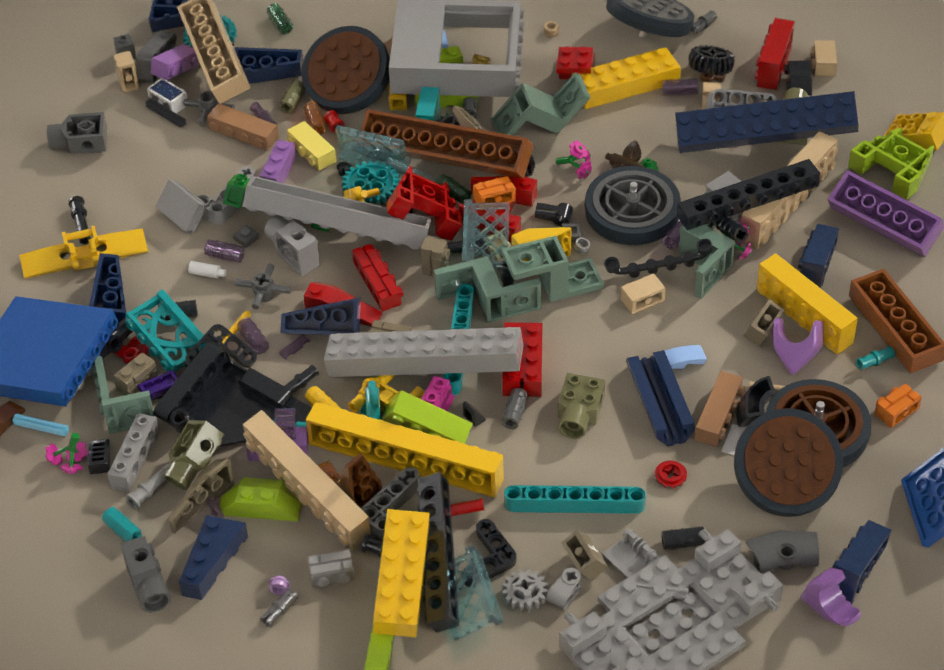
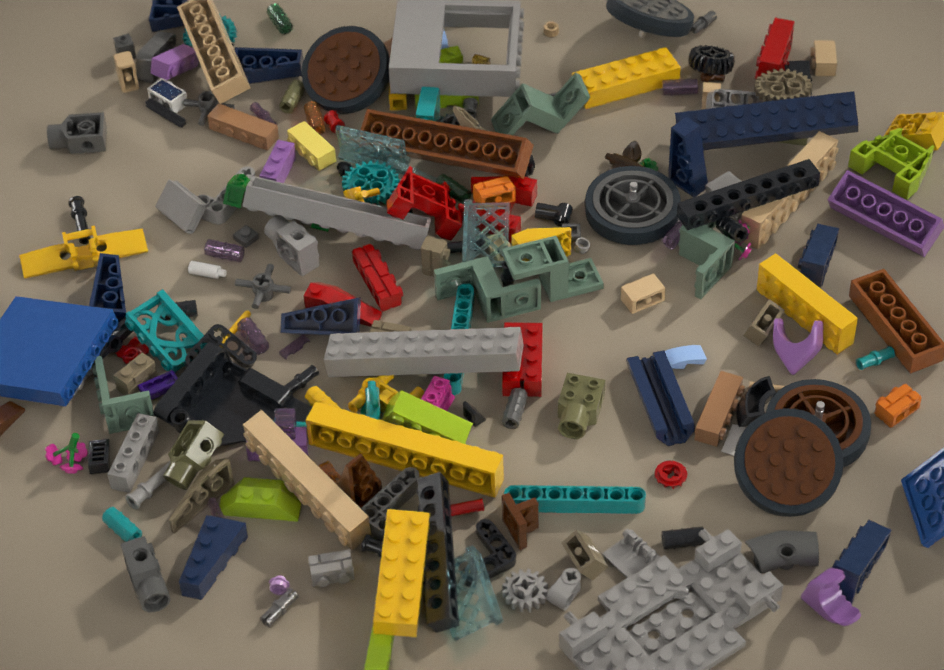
medium azure axle [12,414,69,437] -> none
dark pink plant [555,140,592,180] -> none
red bracket [556,46,595,79] -> none
black bar [604,238,713,278] -> none
none -> reddish brown bracket [501,493,539,550]
none -> dark blue wedge [668,117,708,198]
none -> dark tan gear [754,69,812,102]

